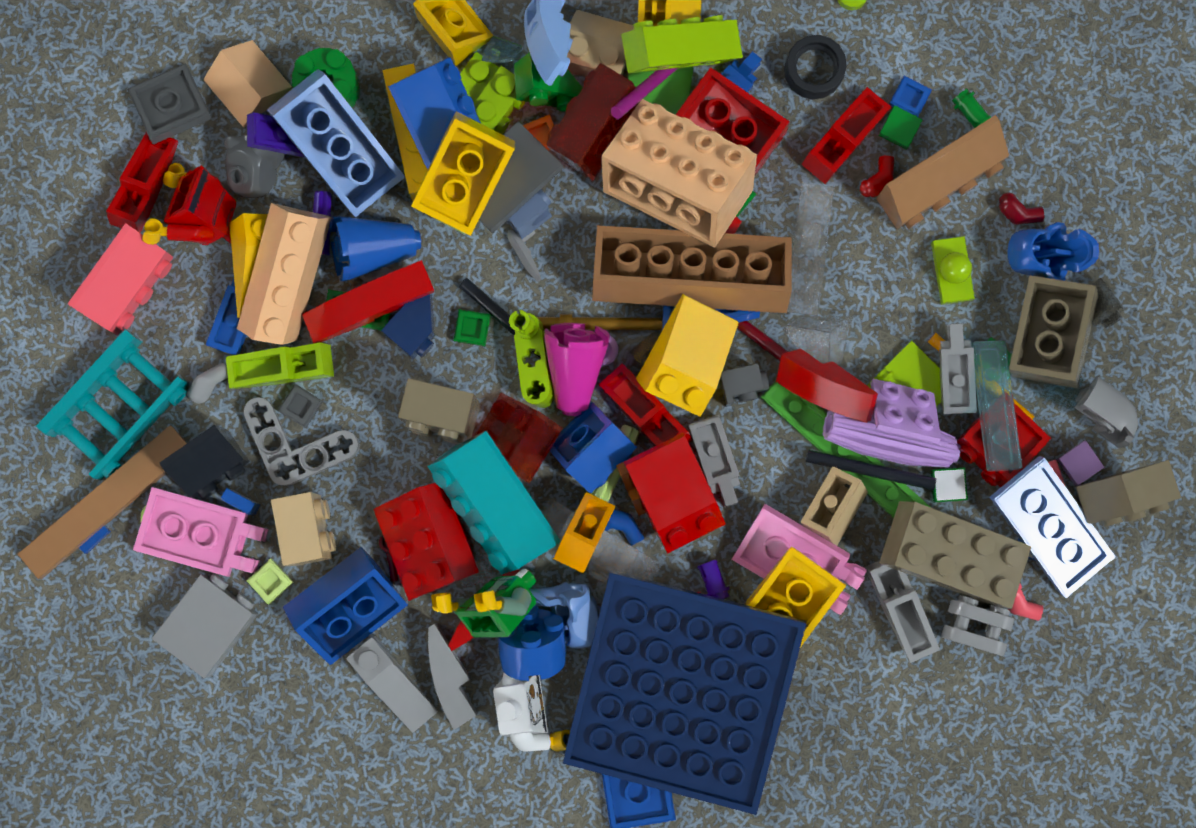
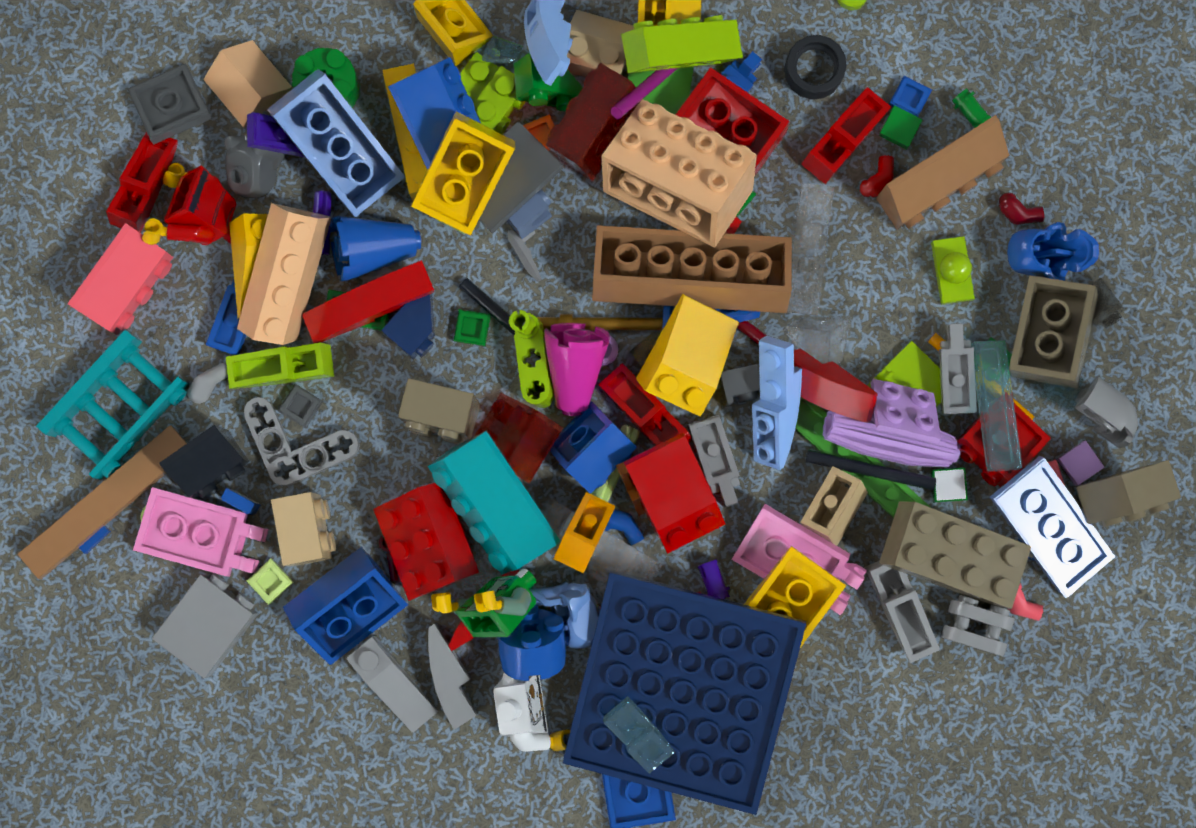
none -> clear light blue slope [603,696,674,774]
none -> light blue slope [752,336,802,470]

